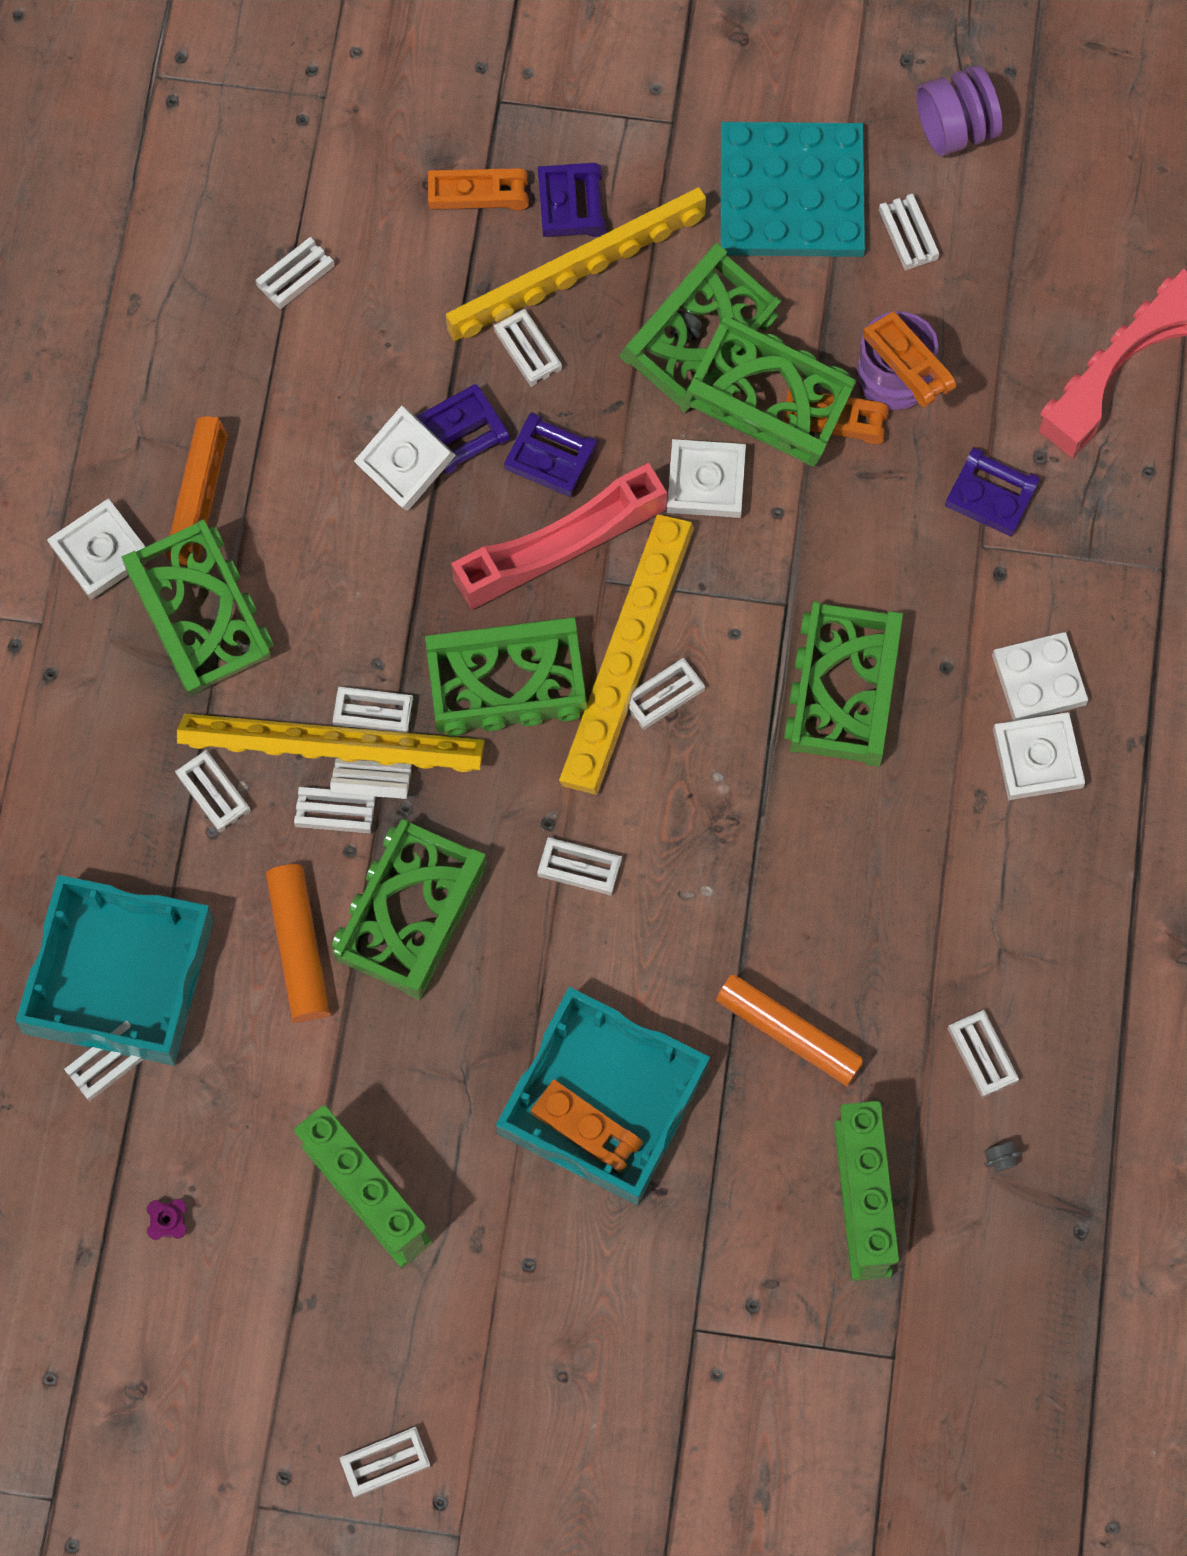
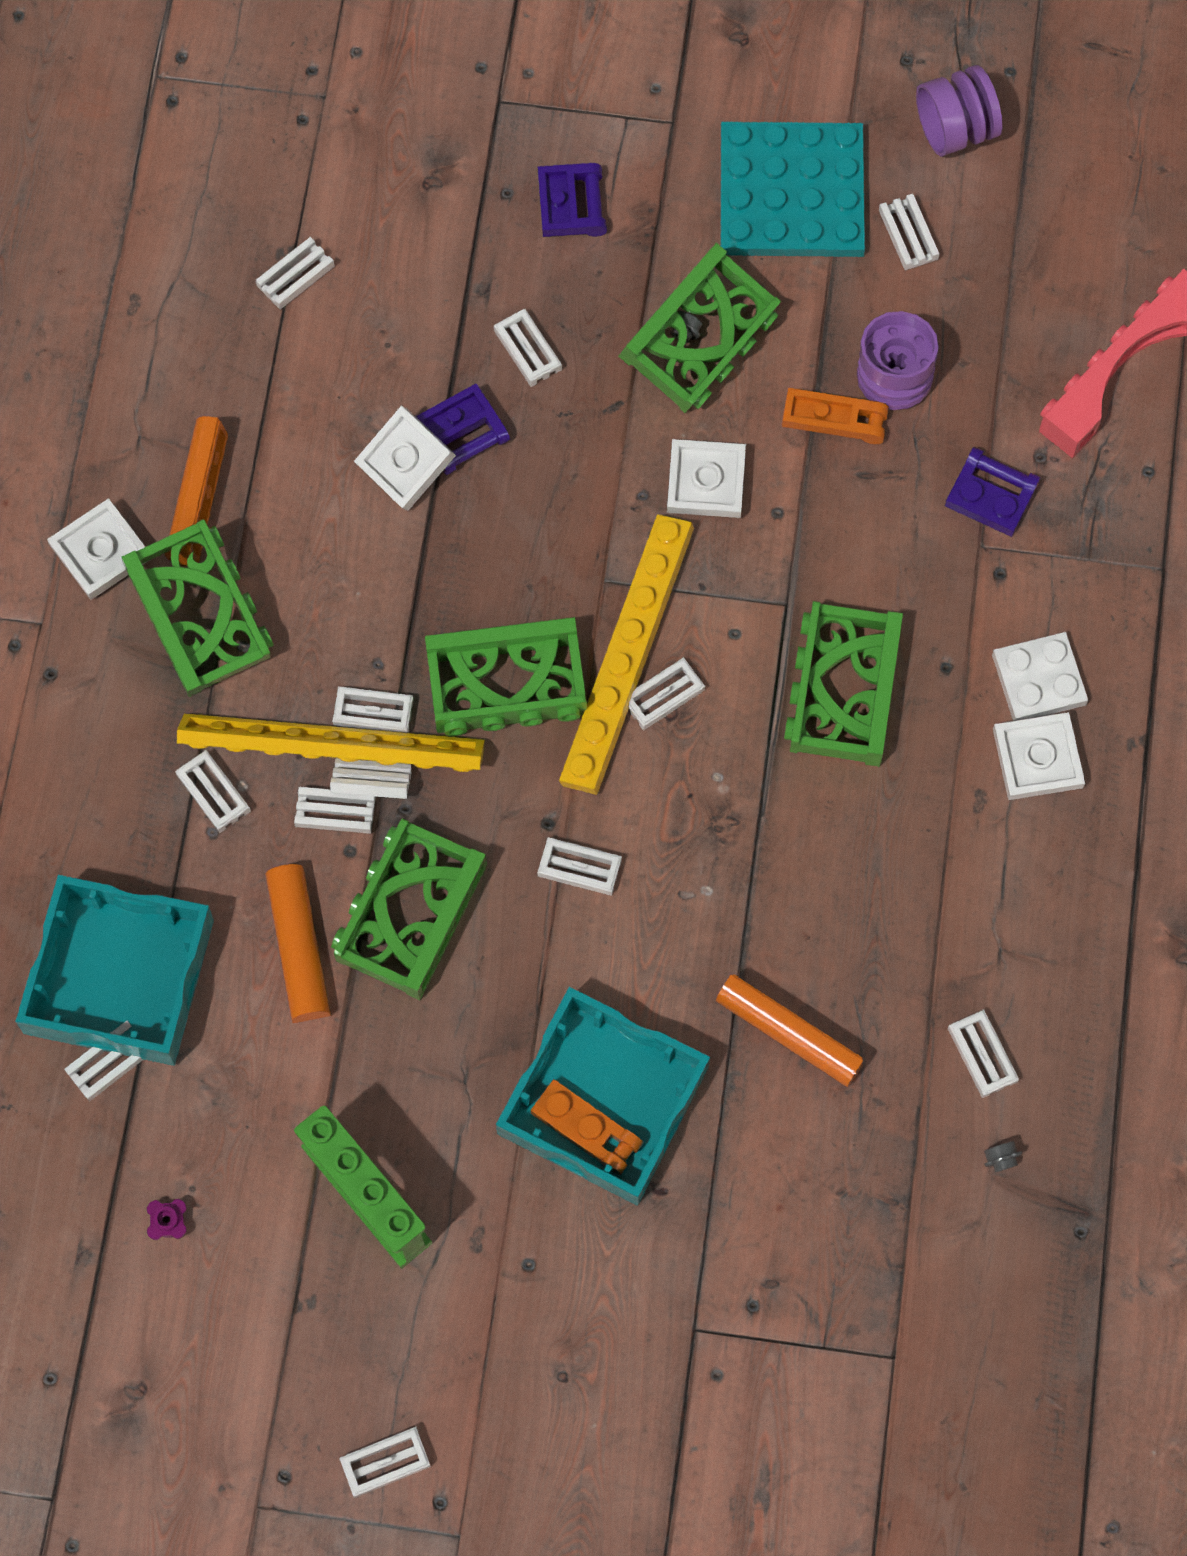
orange plate [428,168,529,211] -> none
yellow plate [445,187,706,342] -> none
coral arch [451,462,667,610] -> none
dark purple plate [504,412,599,497] -> none
bright green fence [682,316,856,467] -> none
bright green fence [834,1101,899,1281] -> none
orange plate [864,311,956,407] -> none

